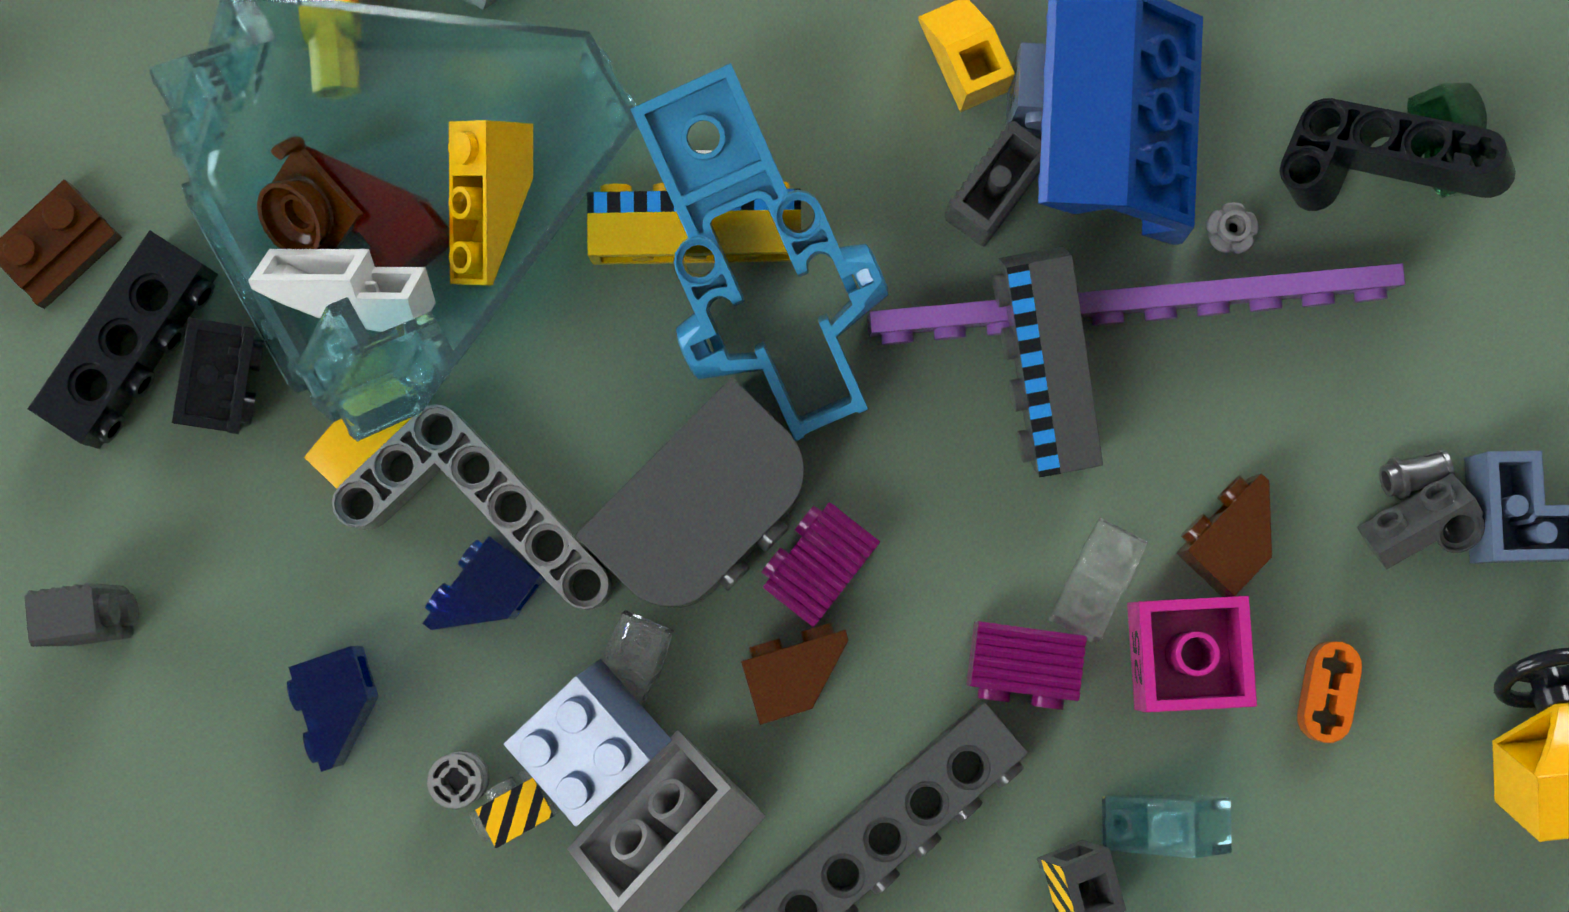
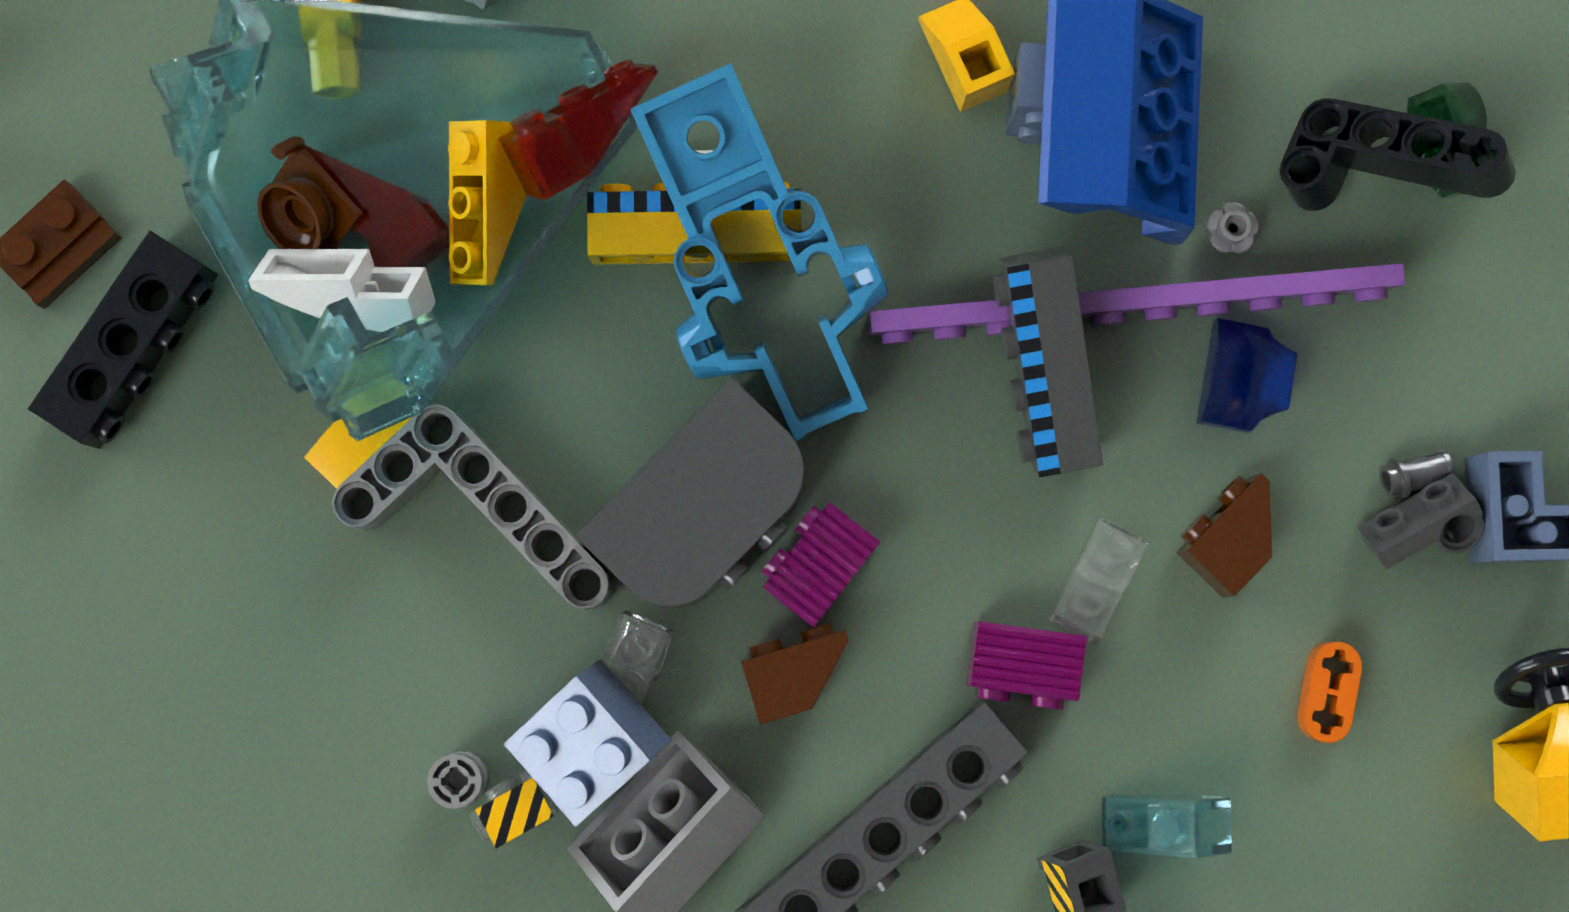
dark grey brick [24,583,139,647] -> none
black bracket [172,317,264,434] -> none
clear blue slope [287,646,379,772] -> none
clear blue slope [422,536,545,630] -> none
dark grey brick [945,122,1041,247] -> none
dark pink brick [1127,596,1257,712] -> none
none -> clear red slope [498,59,658,200]
none -> clear blue slope [1196,318,1298,433]

